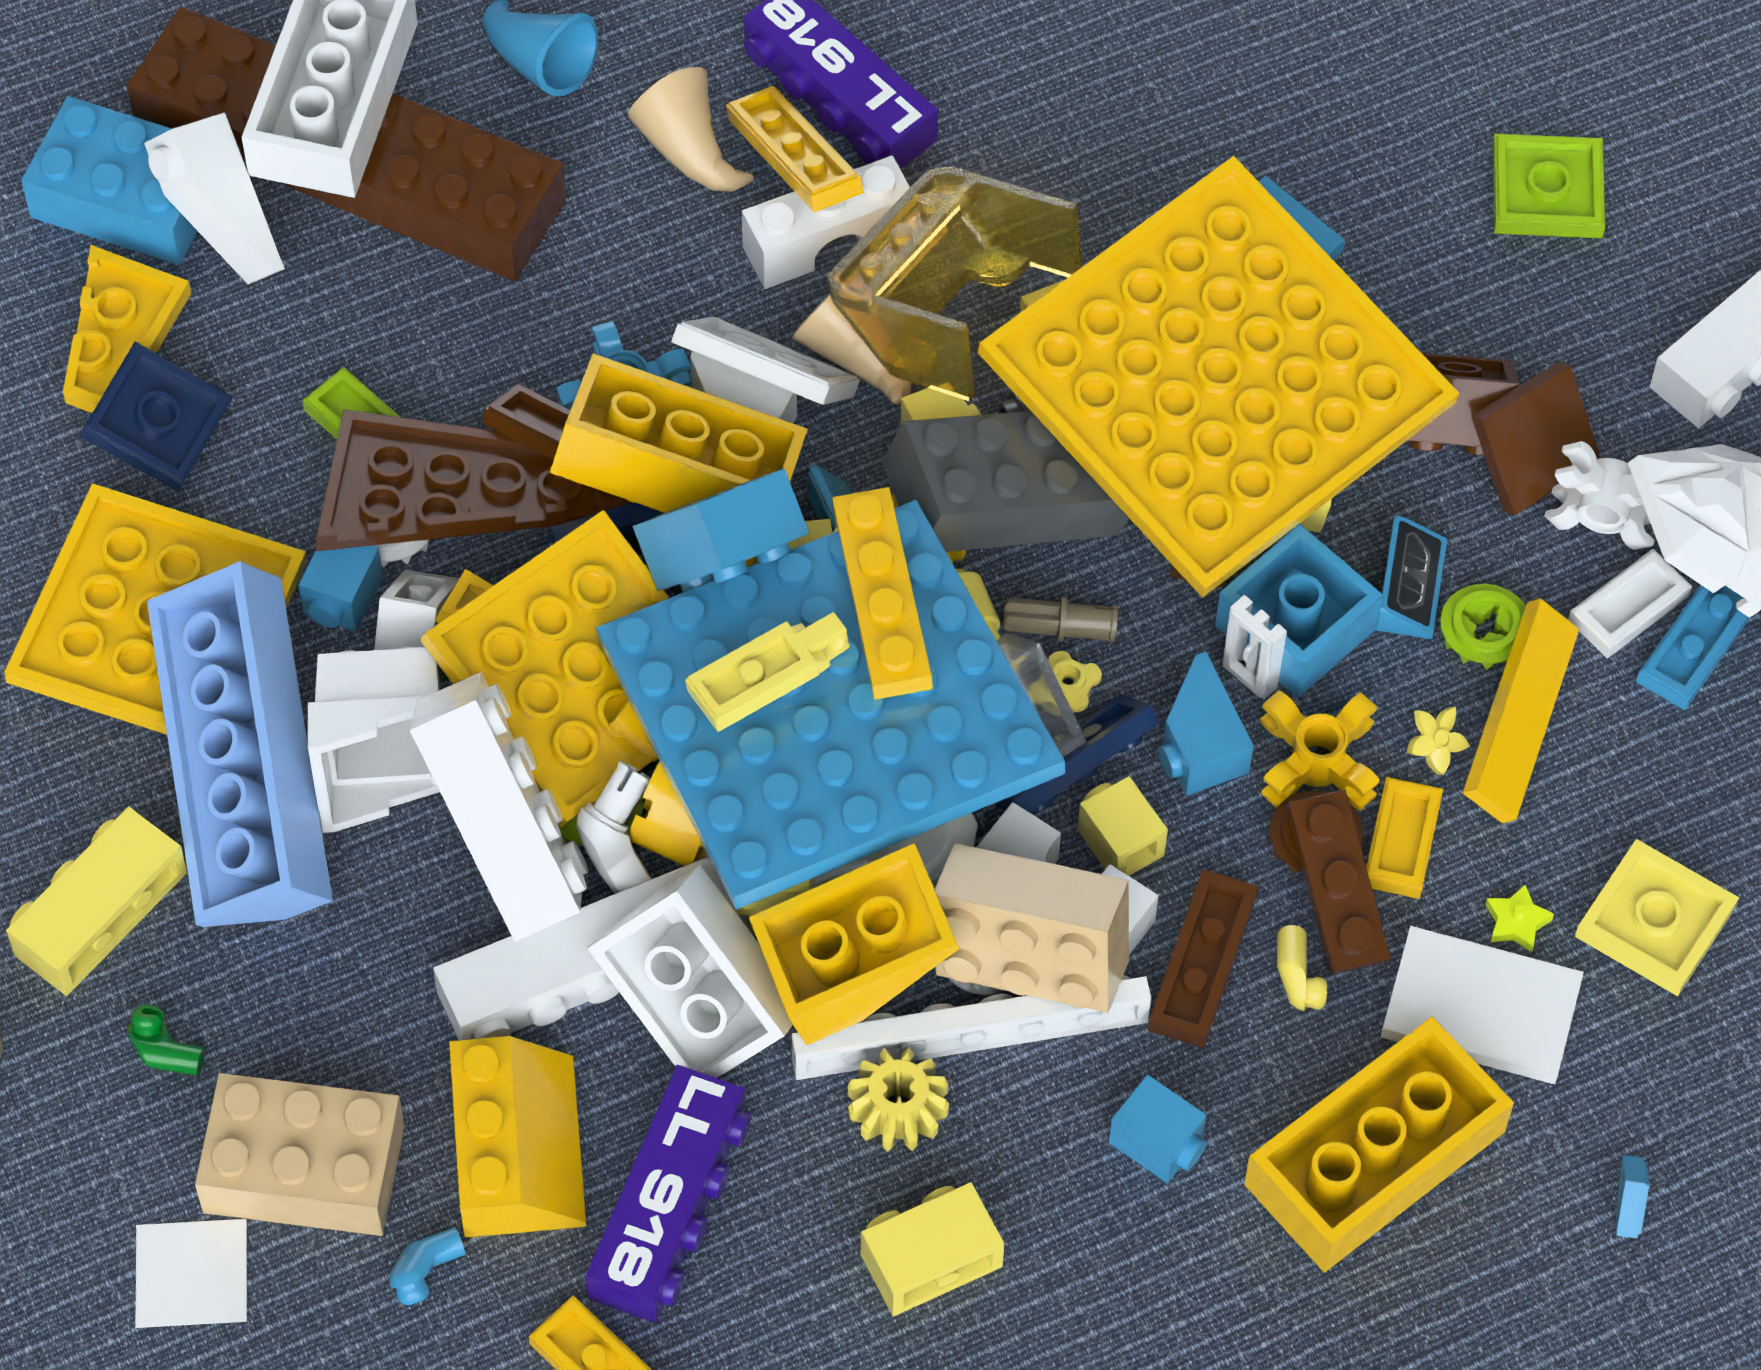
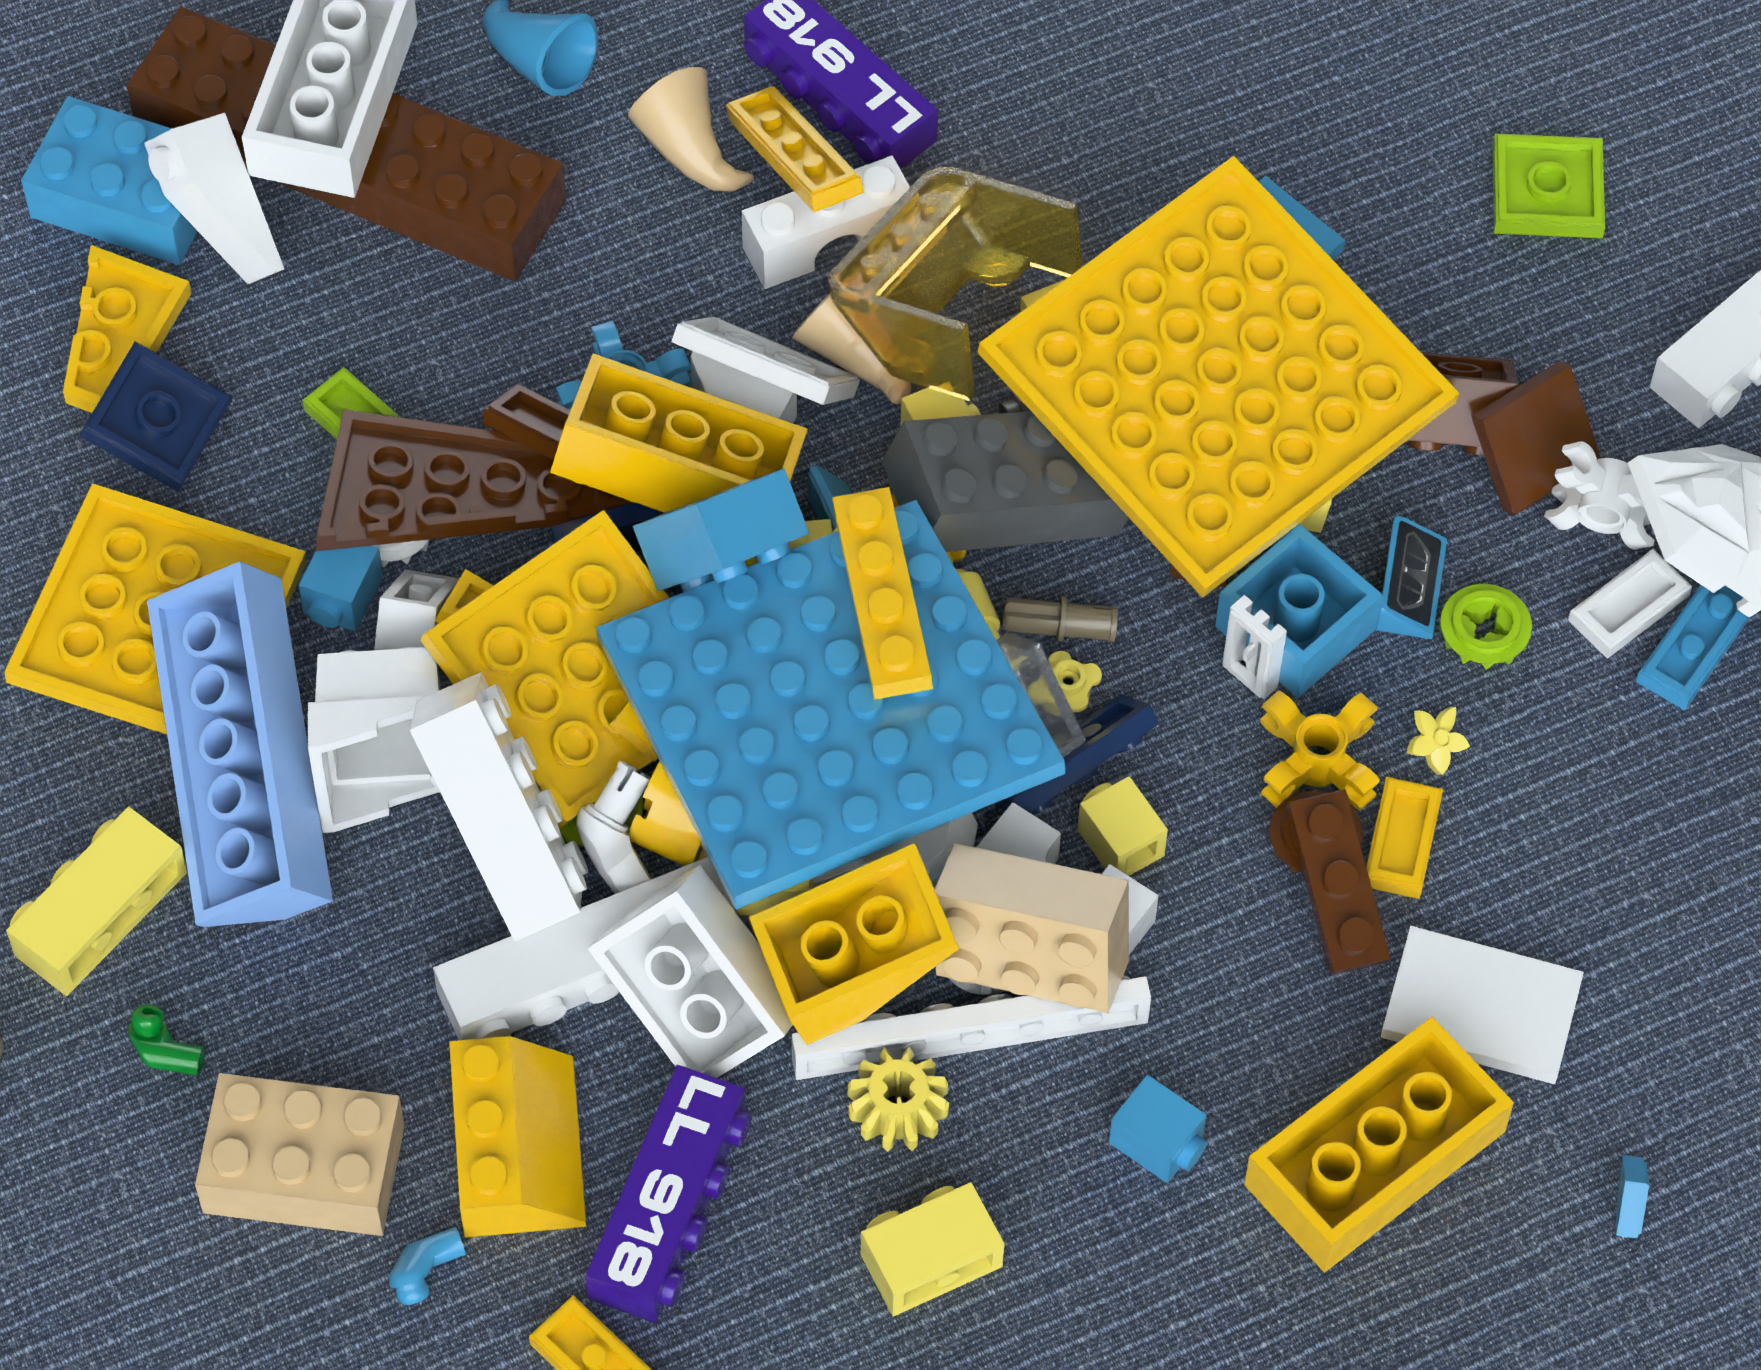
white sticker [135,1219,247,1328] -> none
light yellow hinge [685,612,850,732] -> none
reddish brown plate [1147,869,1259,1048] -> none
dark azure slope [1158,651,1254,796] -> none
light yellow arm [1277,925,1327,1012] -> none
yellow tile [1463,598,1579,824] -> none
neon yellow piece [1485,885,1554,952] -> none
light yellow plate [1575,839,1739,996] -> none

